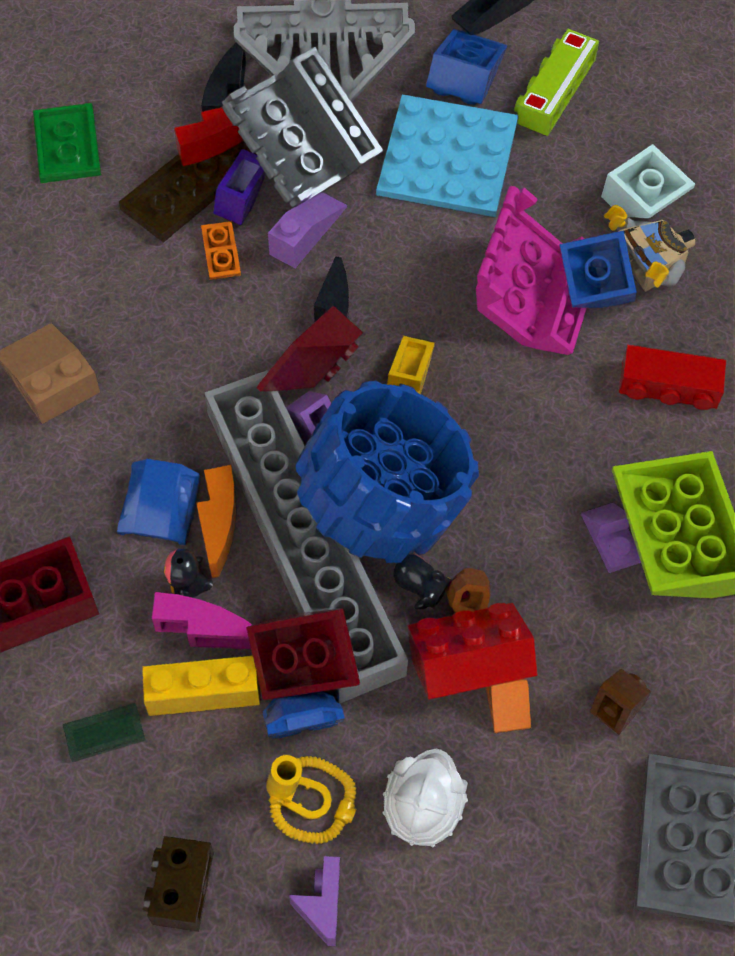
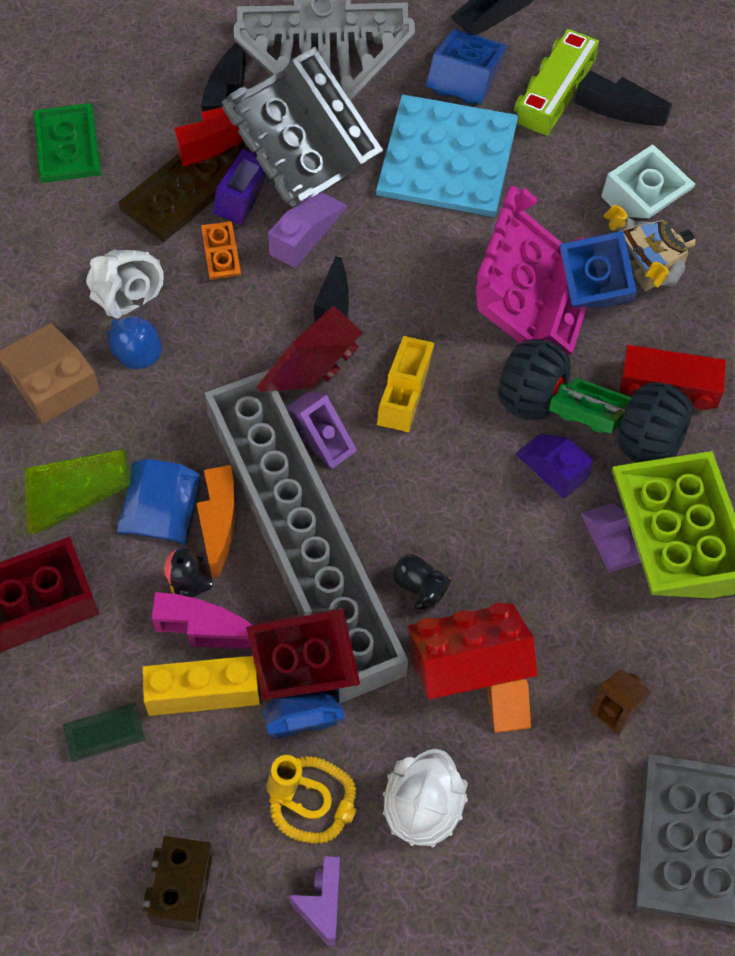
blue wheel [296,380,479,563] -> none
dark orange rock [445,568,490,613] -> none
none -> clear neon green wing [25,449,130,536]
none -> white head [86,249,164,318]
none -> blue hair [106,316,162,369]
none -> black plate [498,339,693,463]
none -> dark purple slope [516,434,593,499]
none -> black slope [574,71,672,126]

